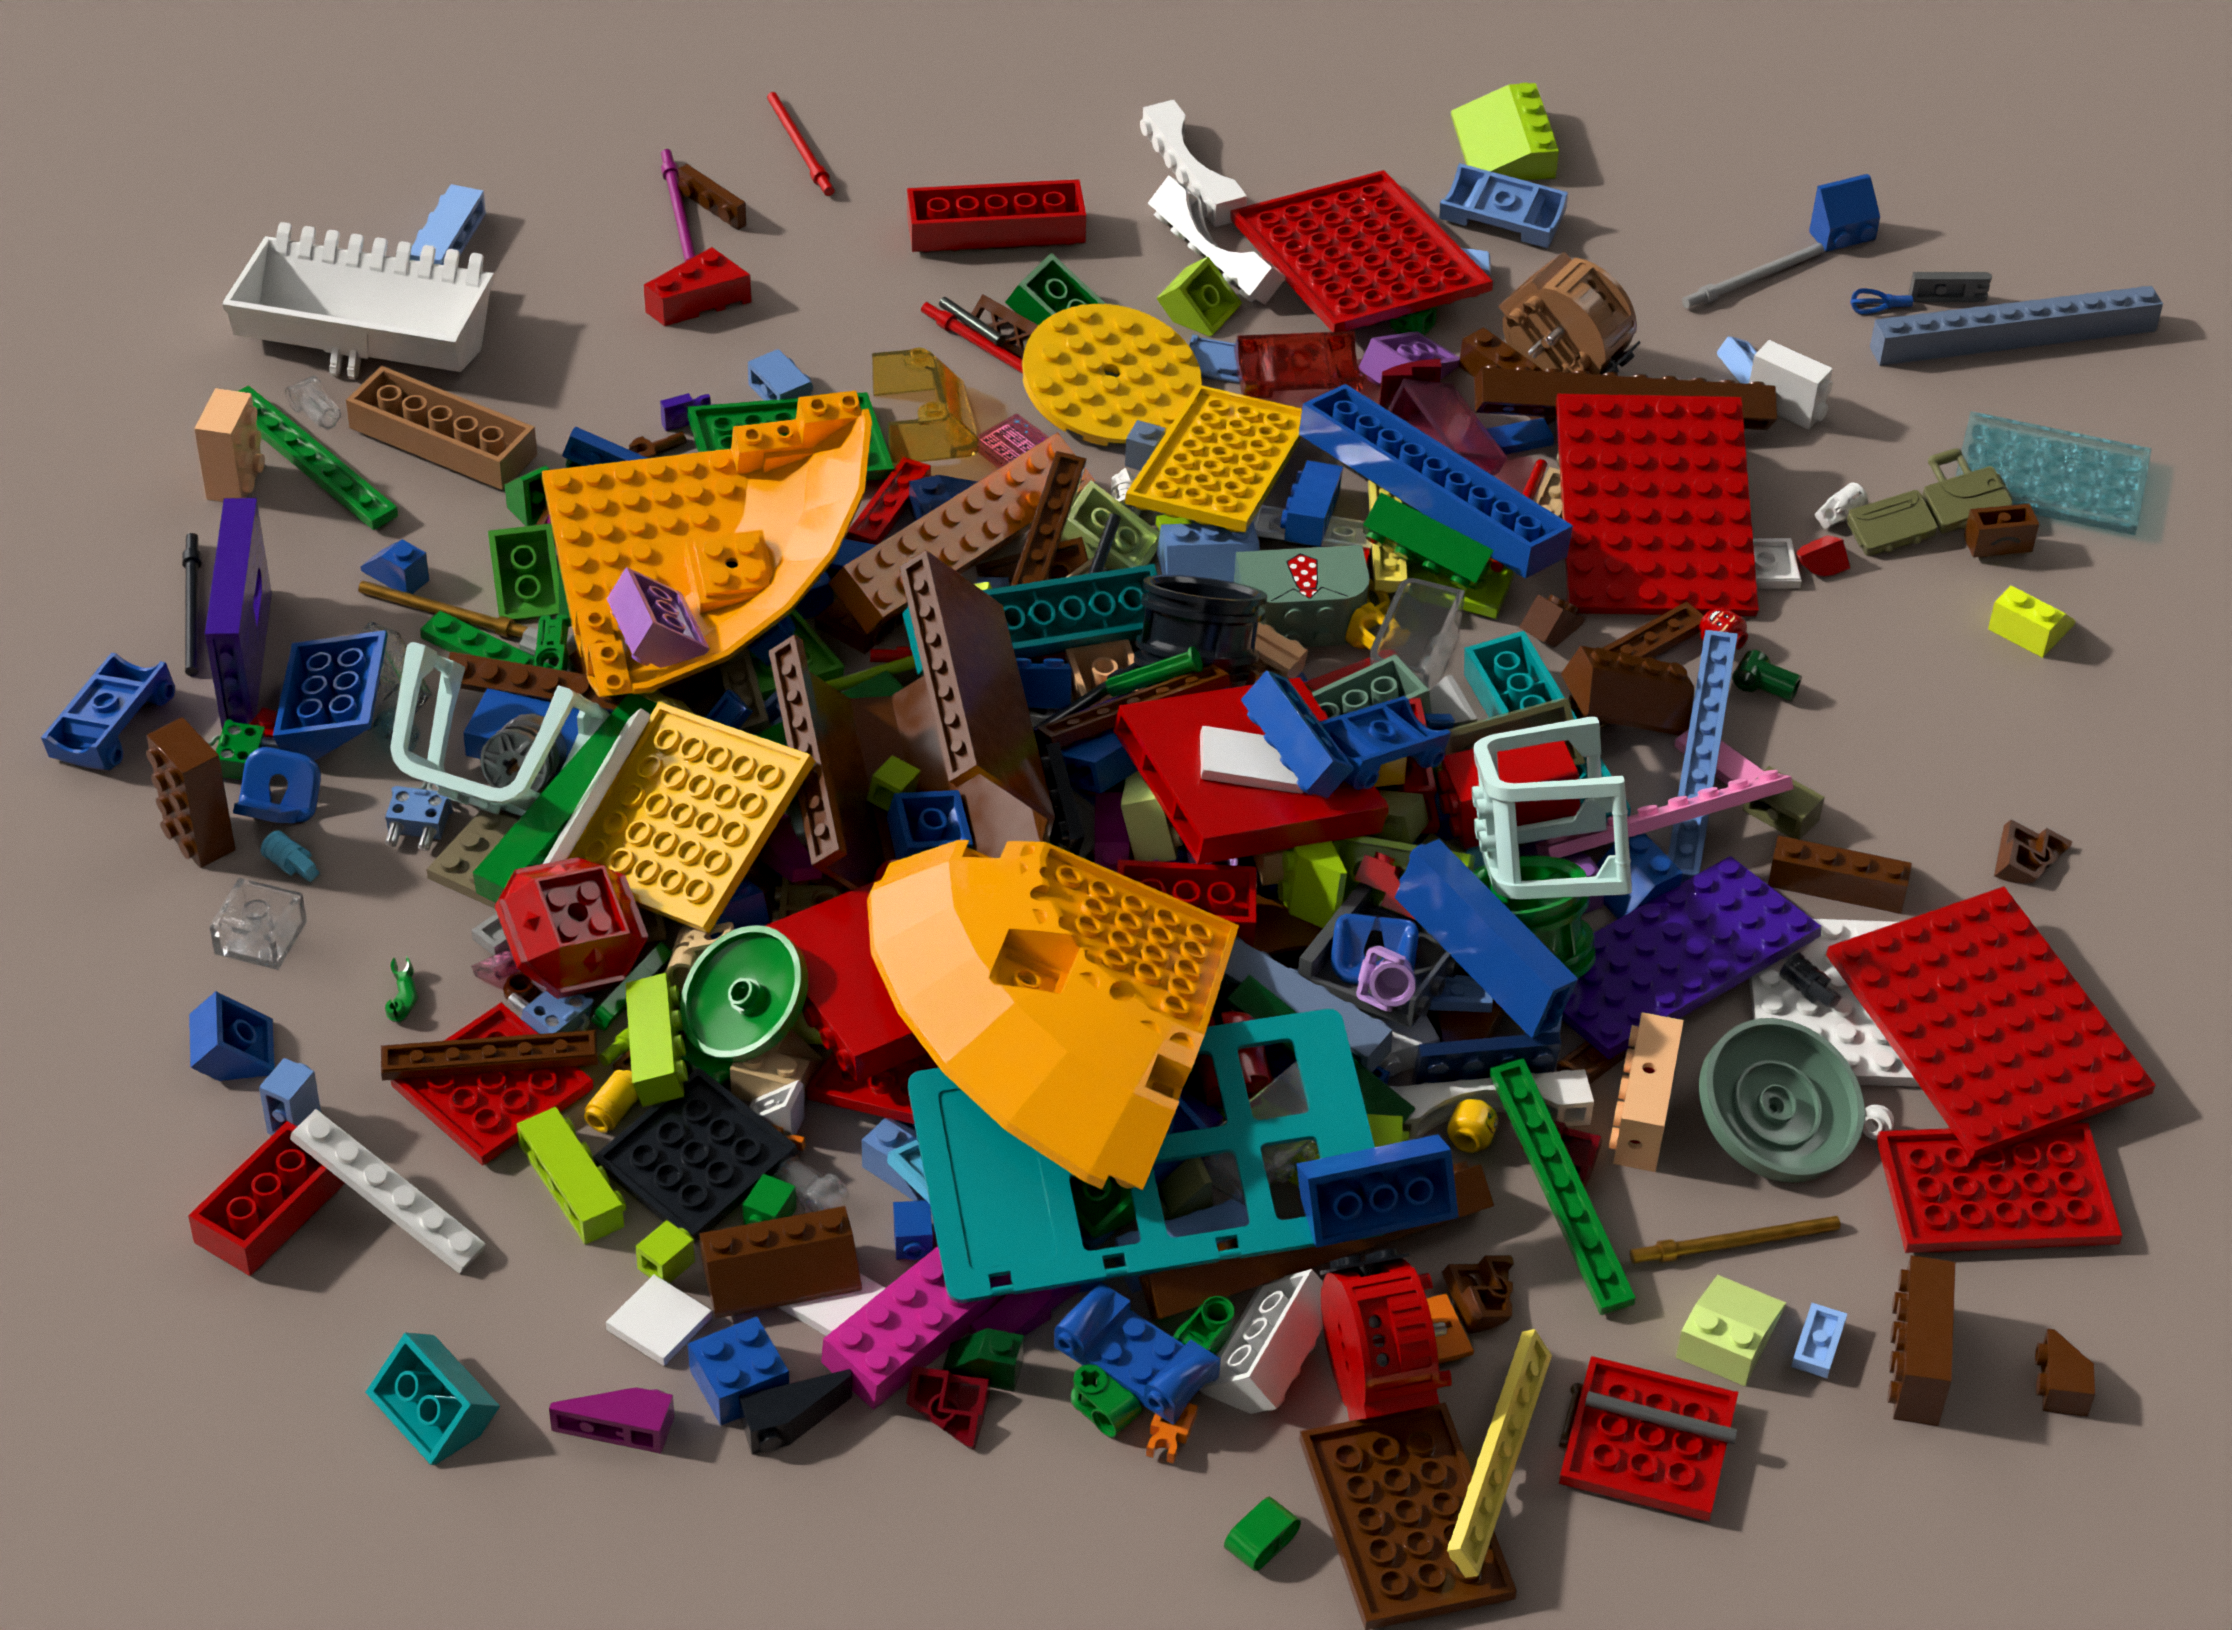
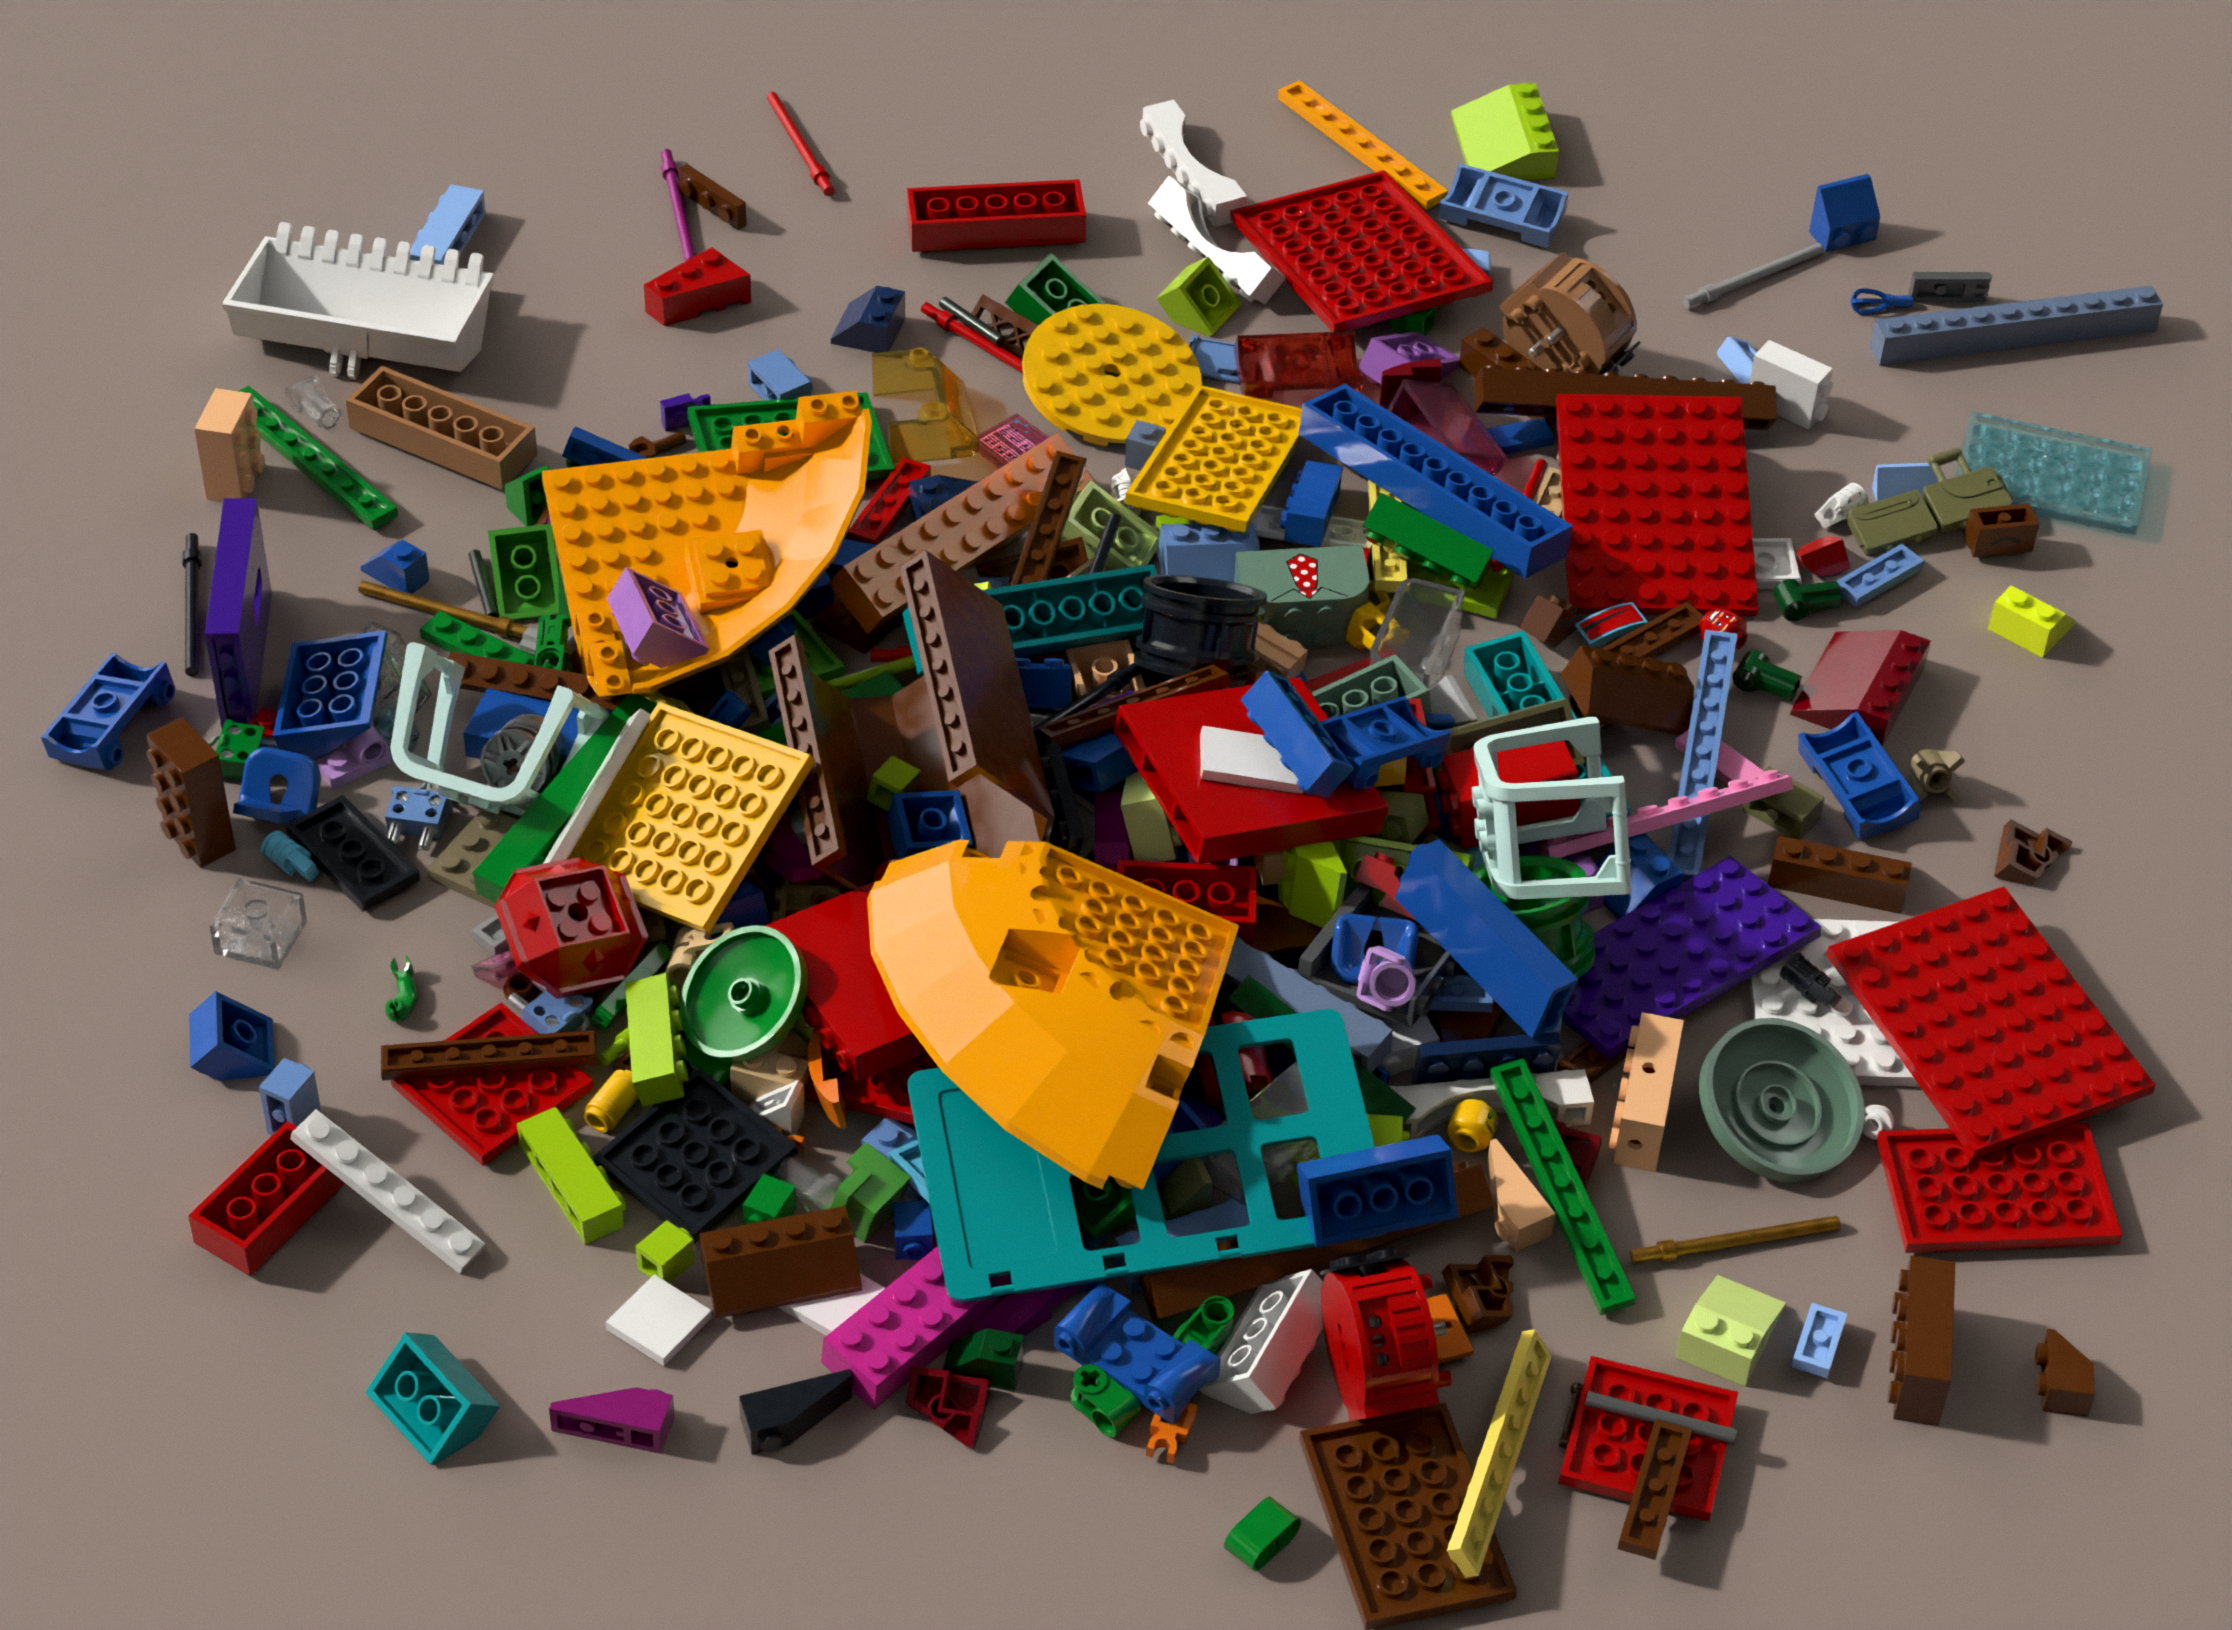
blue brick [688,1316,789,1426] -> none
green axle [1106,646,1203,697] -> none
none -> black plate [286,795,420,912]
none -> lavender plate [315,724,392,789]
none -> pearl dark grey bar [468,549,499,618]
none -> orange slope [808,1027,848,1129]
none -> dark blue slope [831,286,905,355]
none -> bright green plate [831,1142,911,1242]
none -> light orange plate [1278,80,1448,210]
none -> light nougat slope [1487,1138,1556,1252]
none -> slope [1574,602,1648,648]
none -> reddish brown plate [1617,1419,1693,1560]
none -> dark green piece [1773,579,1842,621]
none -> dark red slope [1790,630,1931,746]
none -> blue piece [1798,711,1922,841]
none -> medium blue plate [1837,544,1924,608]
none -> light blue slope [1872,463,1937,501]
none -> dark tan brick [1910,749,1965,803]

